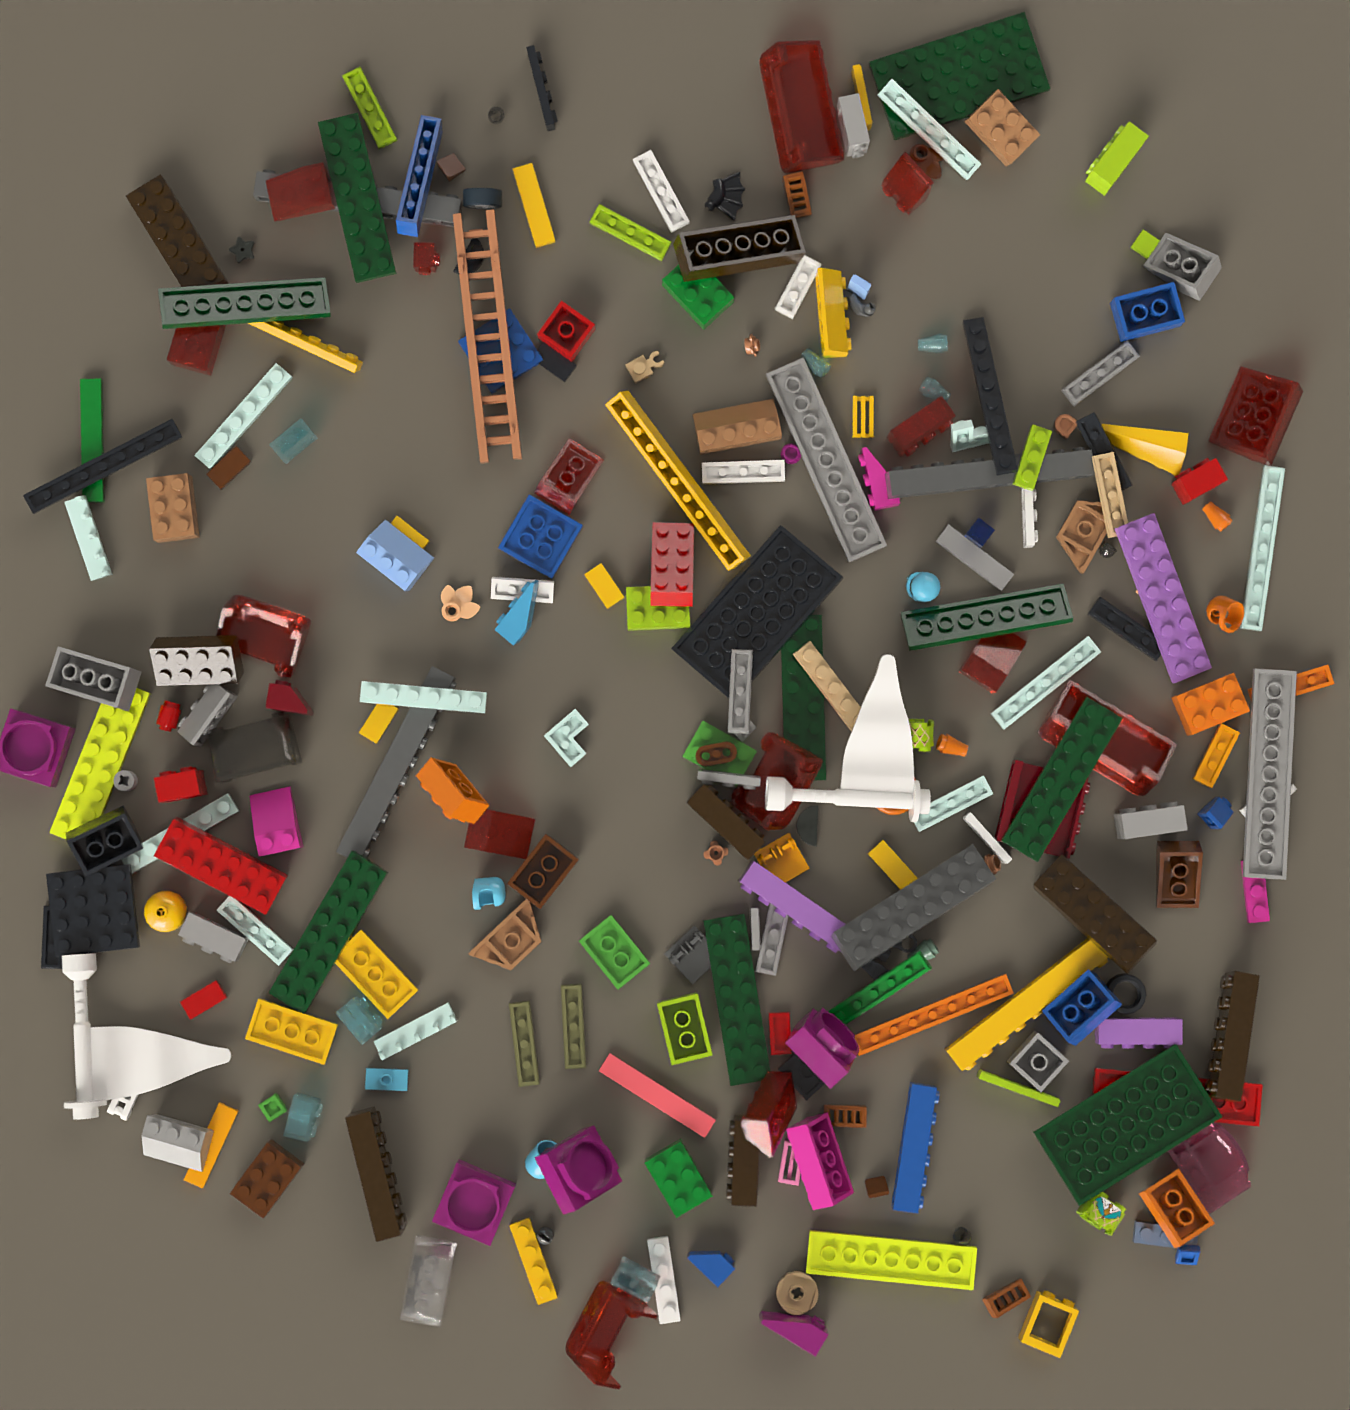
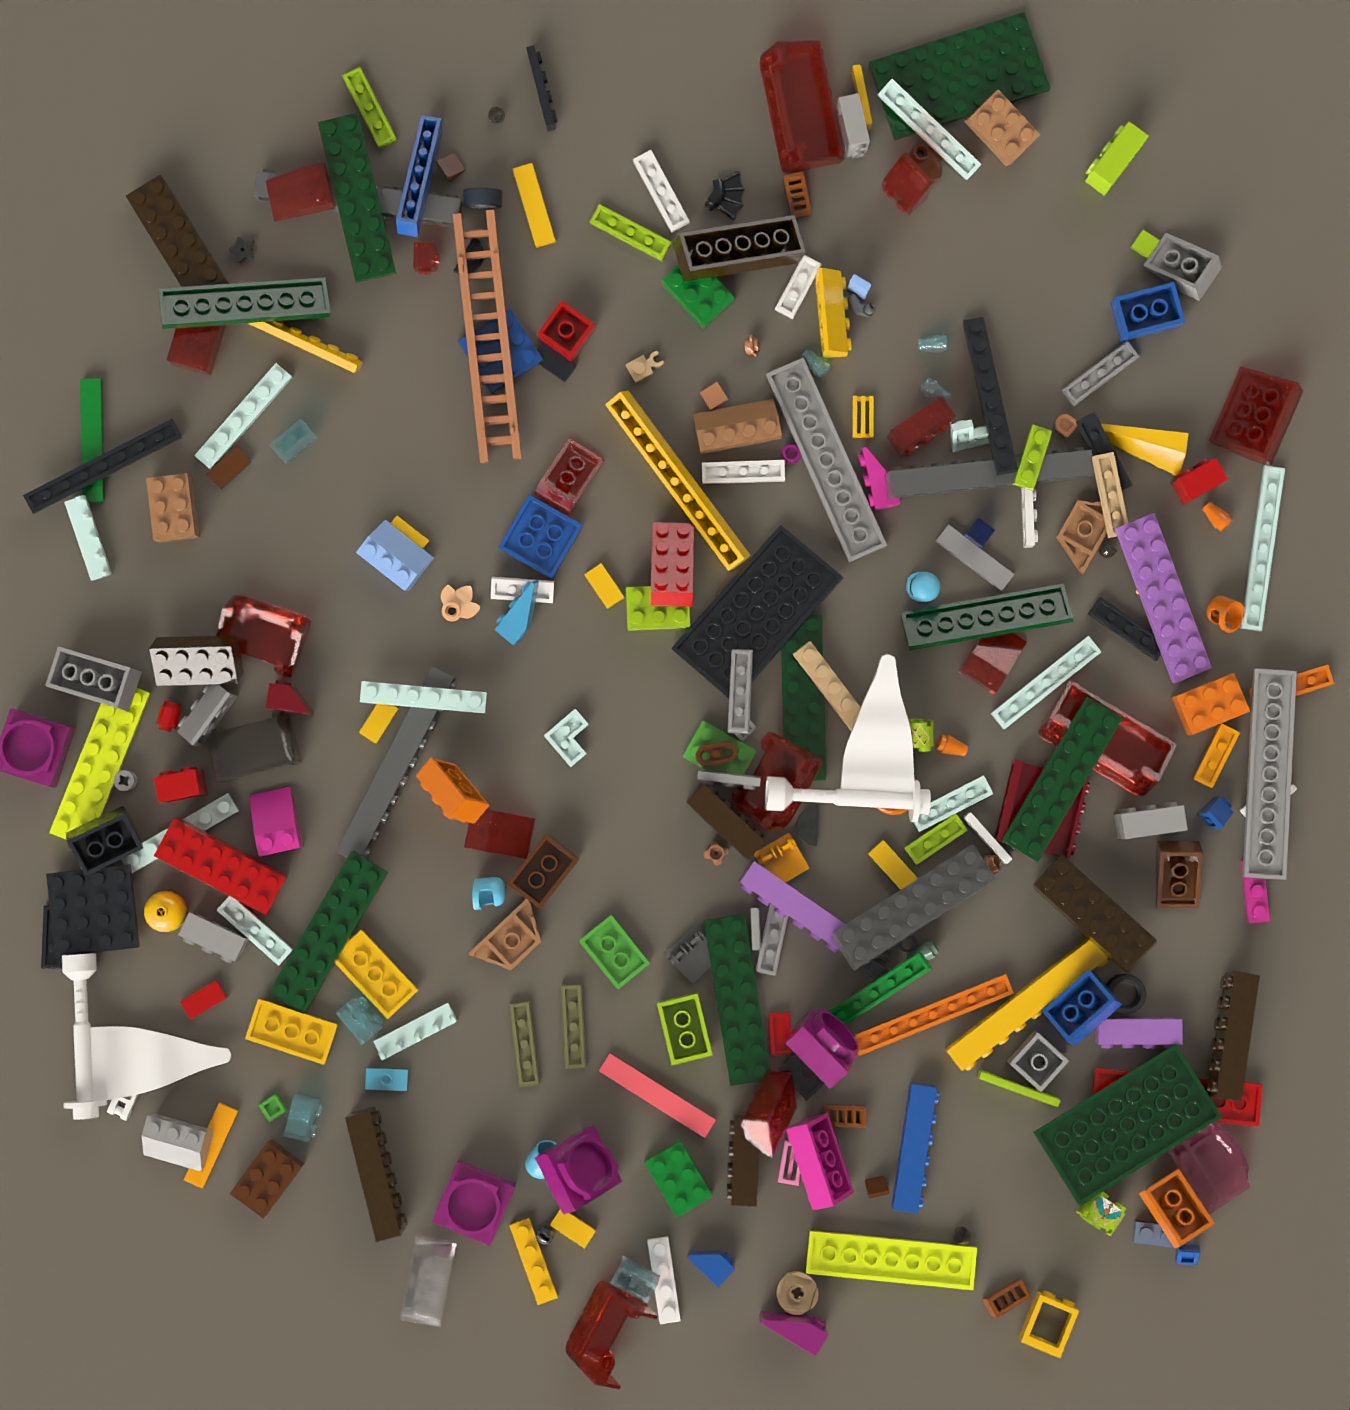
none -> yellow tile [550,1210,596,1248]
none -> nougat tile [700,382,728,411]
none -> lime plate [904,813,968,865]

